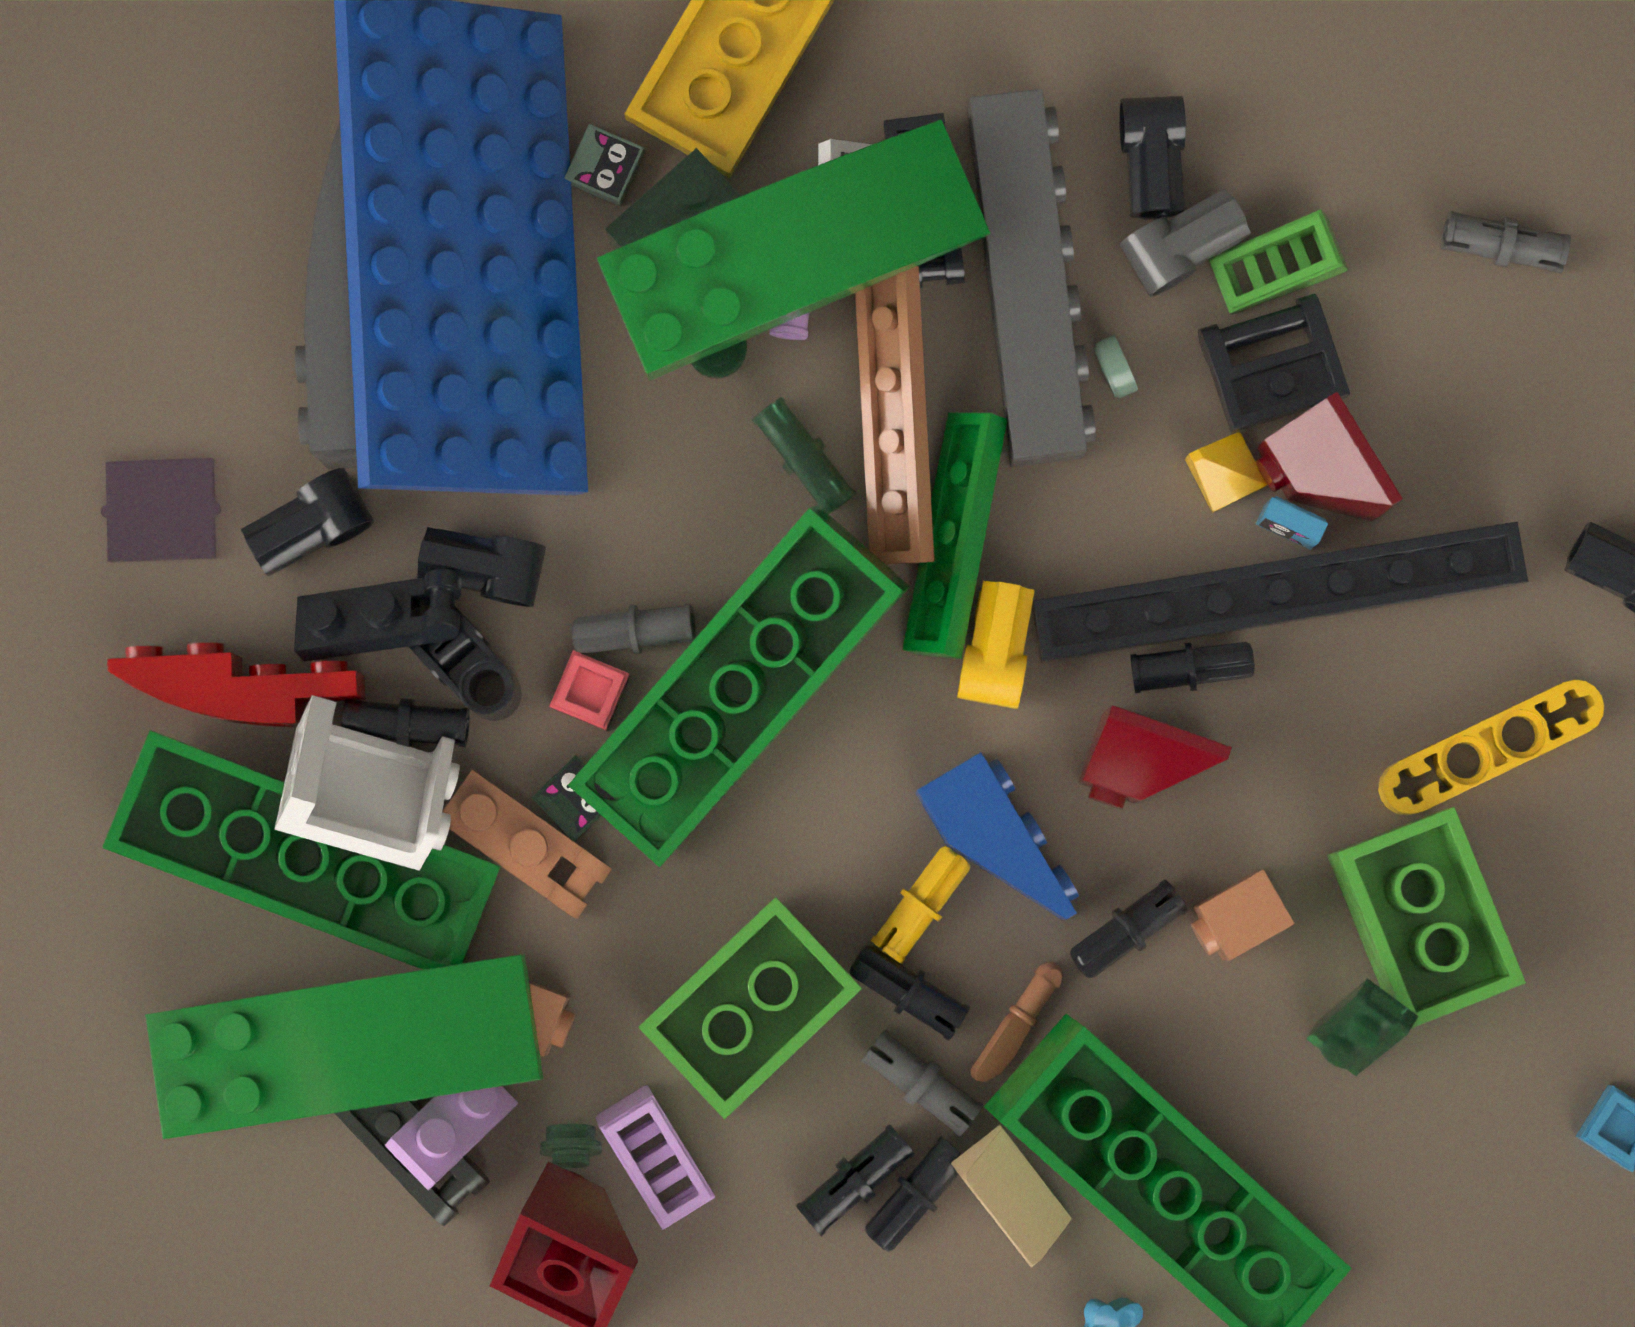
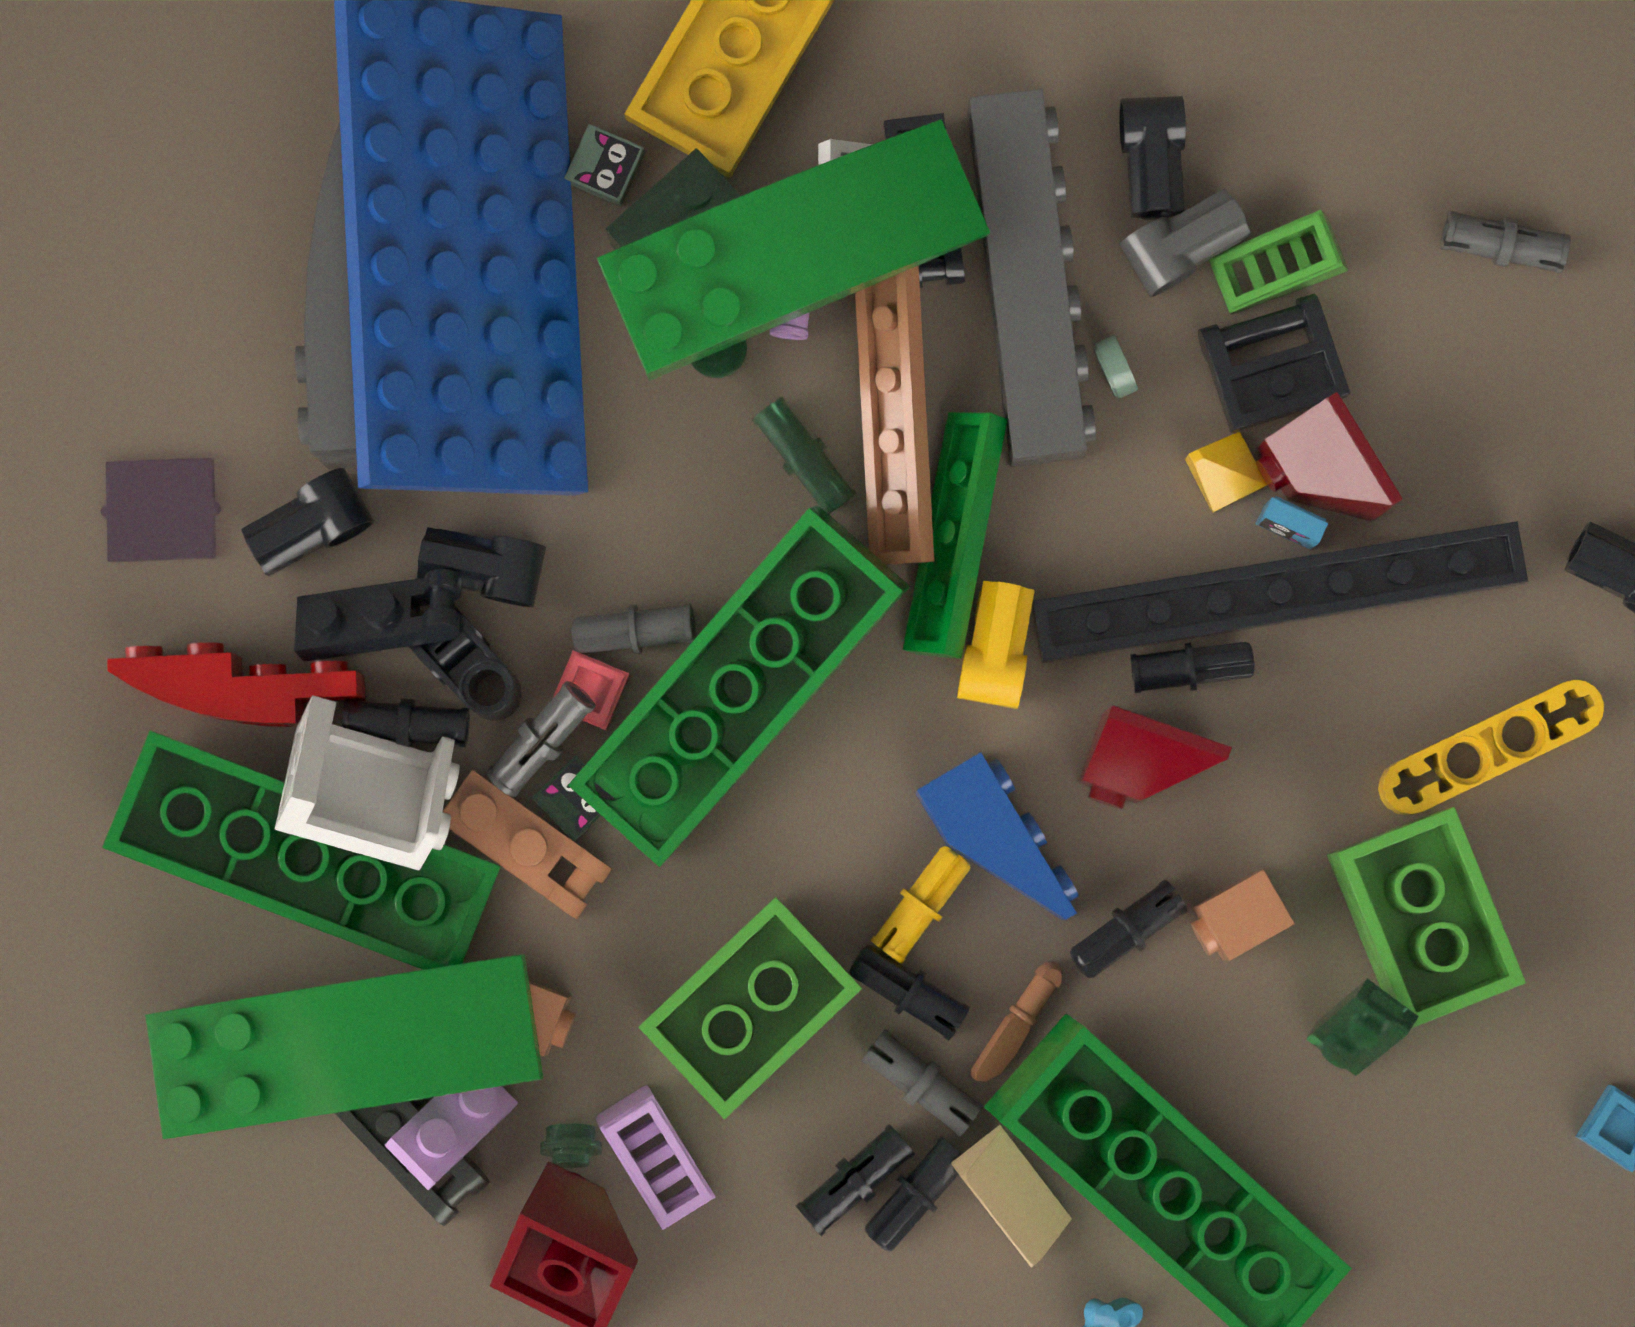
none -> dark grey pin [487,681,596,797]

